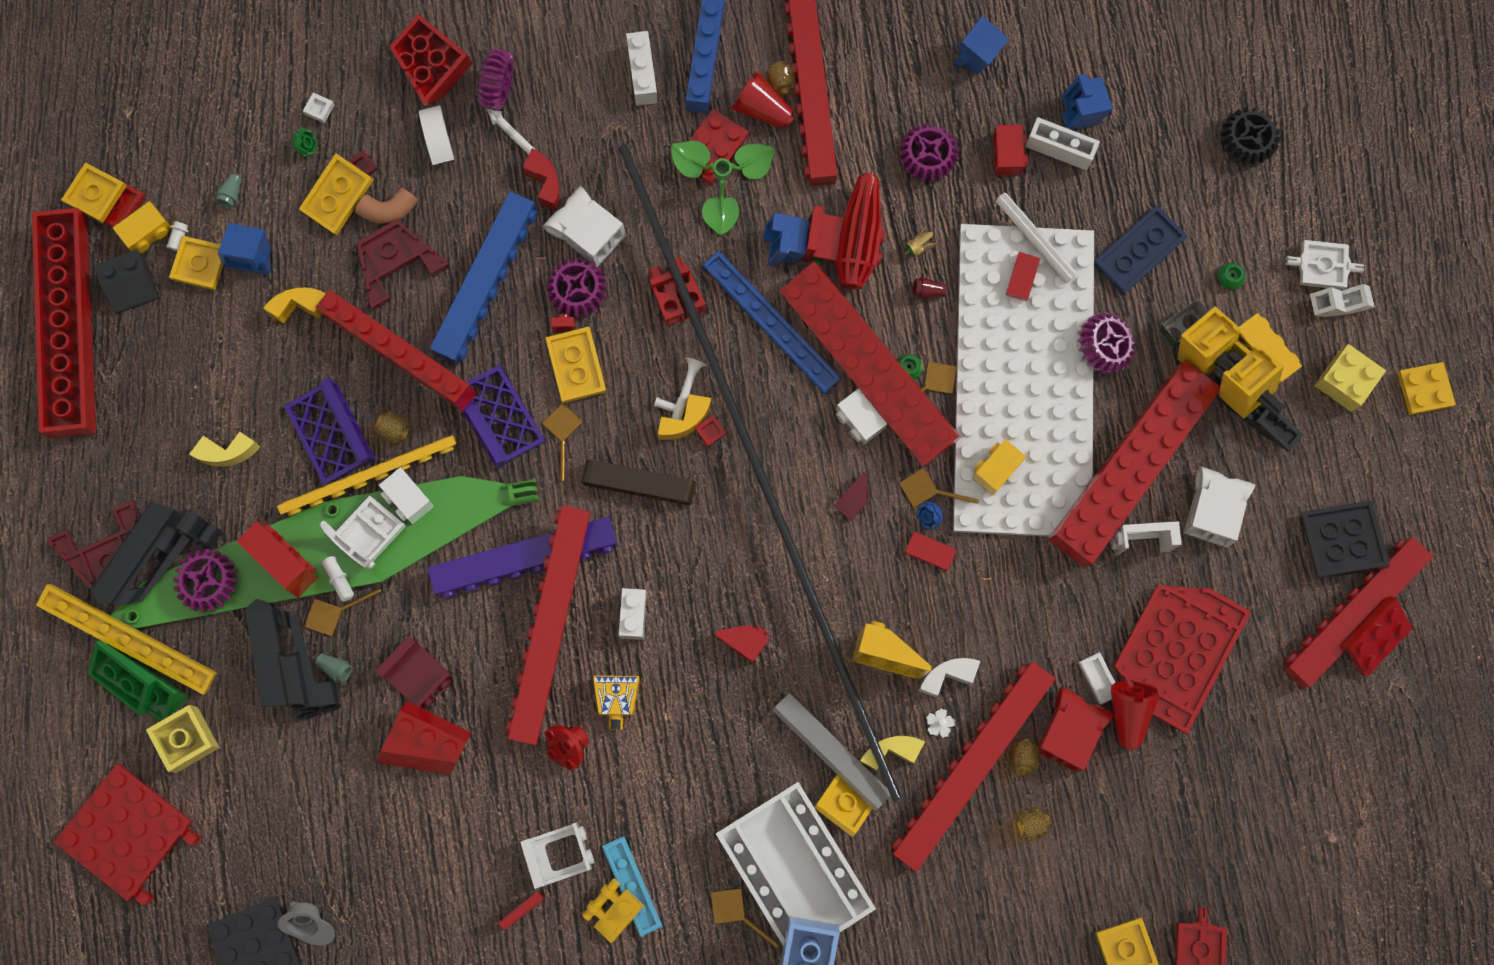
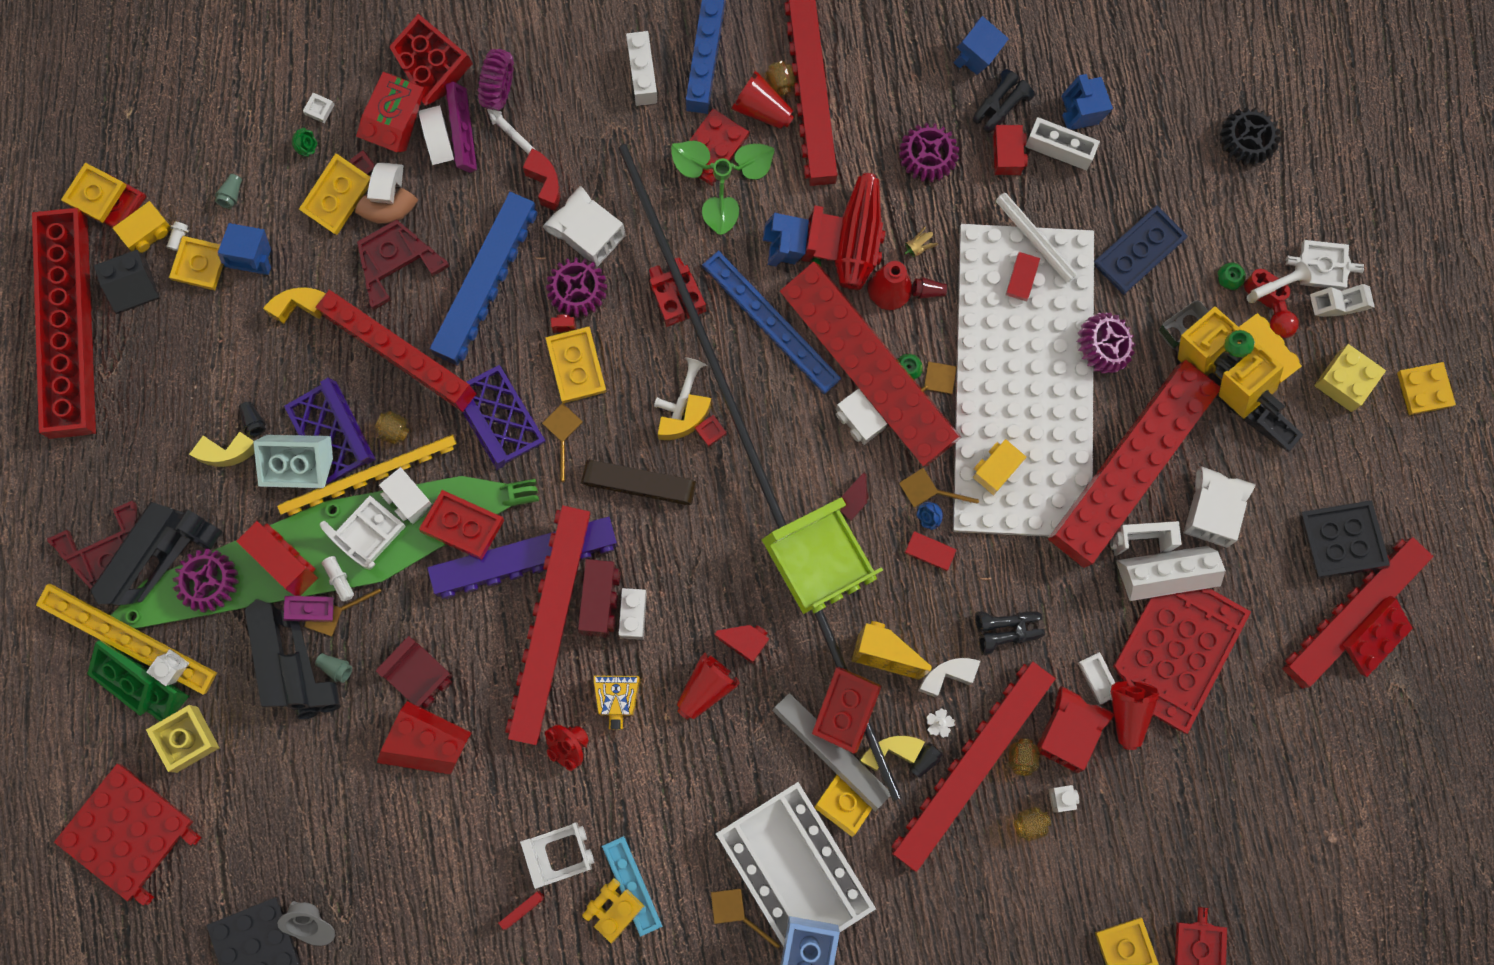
none -> white brick [147,649,189,686]
none -> black cone [239,402,266,437]
none -> light aqua slope [253,435,333,488]
none -> magenta plate [283,596,333,622]
none -> red slope [356,72,425,152]
none -> white brick [367,163,404,204]
none -> red plate [419,490,504,560]
none -> magenta plate [446,82,477,173]
none -> dark red brick [578,559,621,638]
none -> red cone [677,652,740,720]
none -> lime panel [762,497,883,614]
none -> red plate [812,667,882,753]
none -> red cone [867,261,912,311]
none -> black cone [909,742,943,778]
none -> black piece [972,69,1035,133]
none -> black piece [975,611,1045,655]
none -> white brick [1049,785,1079,813]
none -> white slope [1116,546,1226,601]
none -> green plate [1224,330,1255,357]
none -> red beam [1244,269,1299,339]
none -> white piece [1247,261,1312,303]

